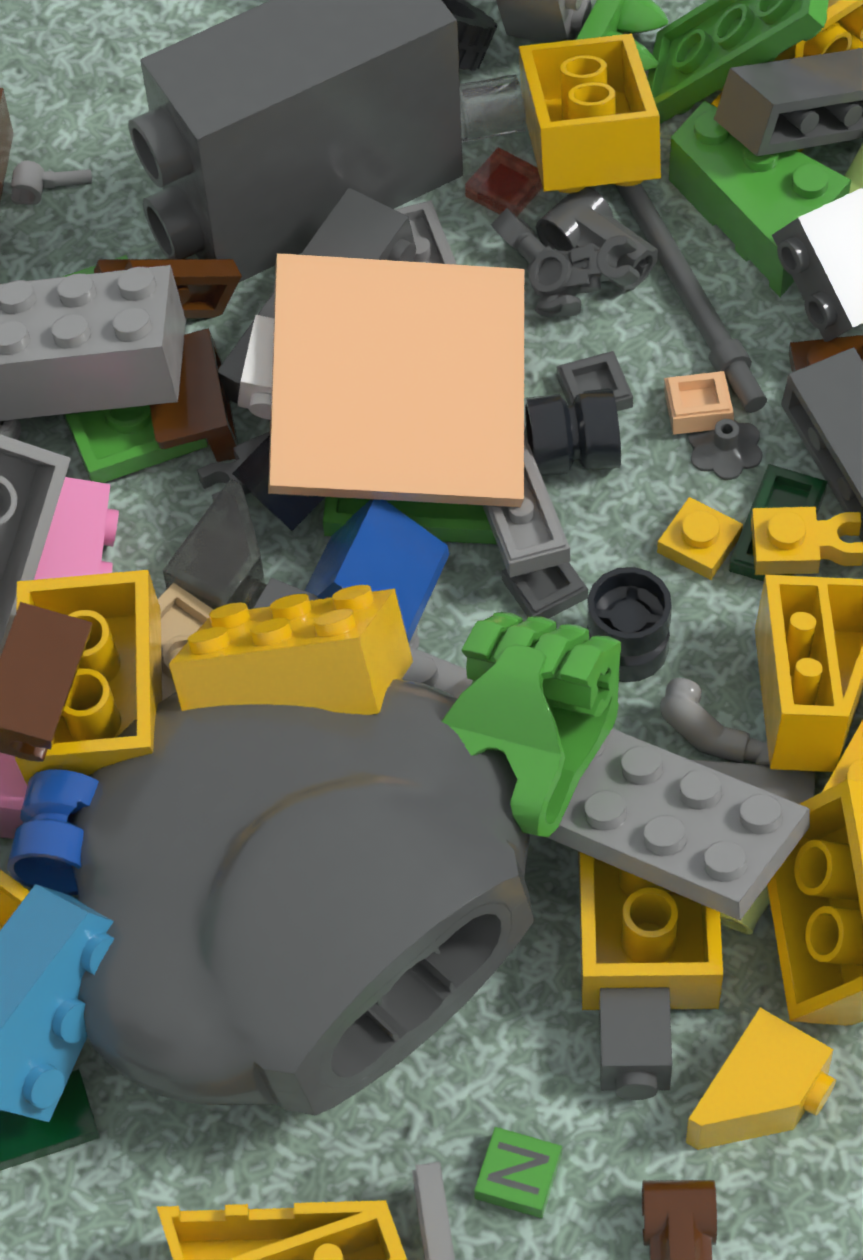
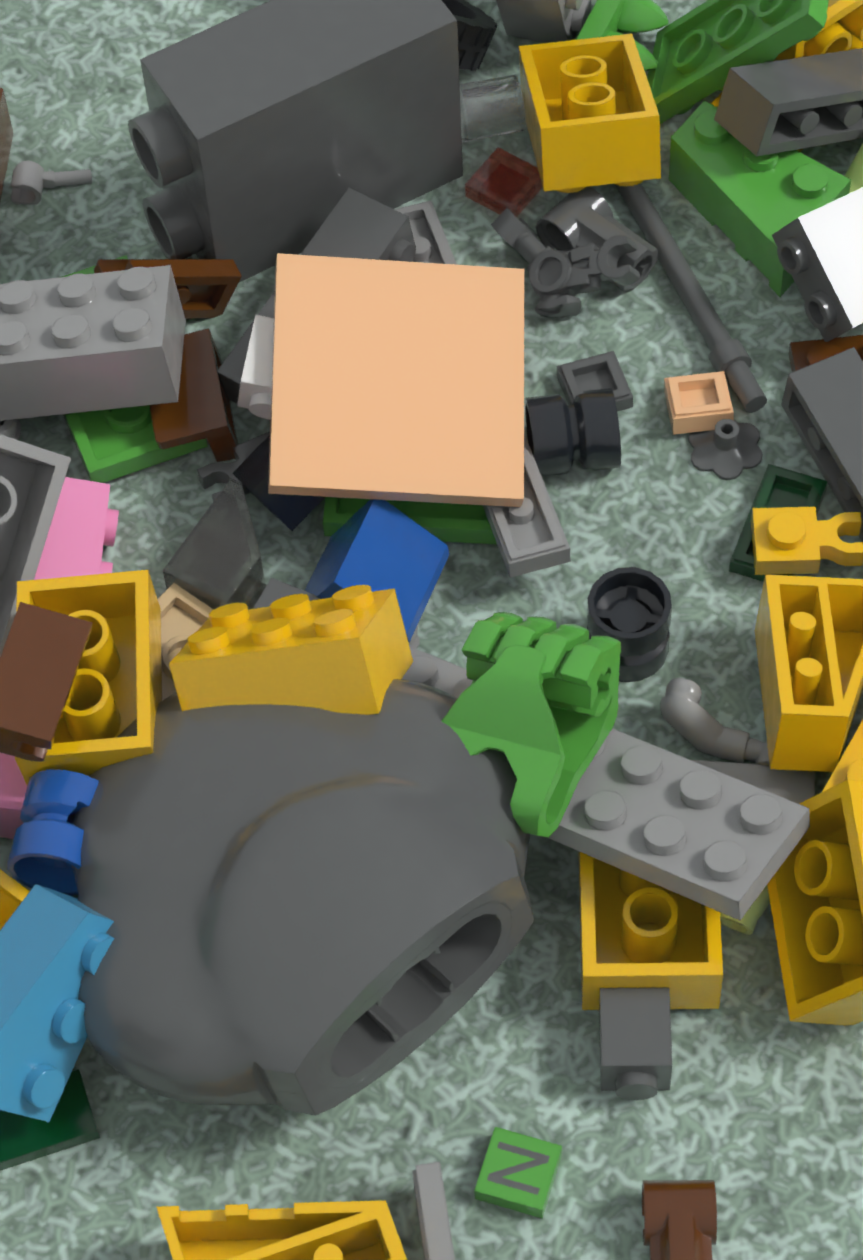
dark grey tile [502,562,588,619] -> none
yellow plate [657,497,743,580] -> none
yellow slope [686,1008,836,1150] -> none

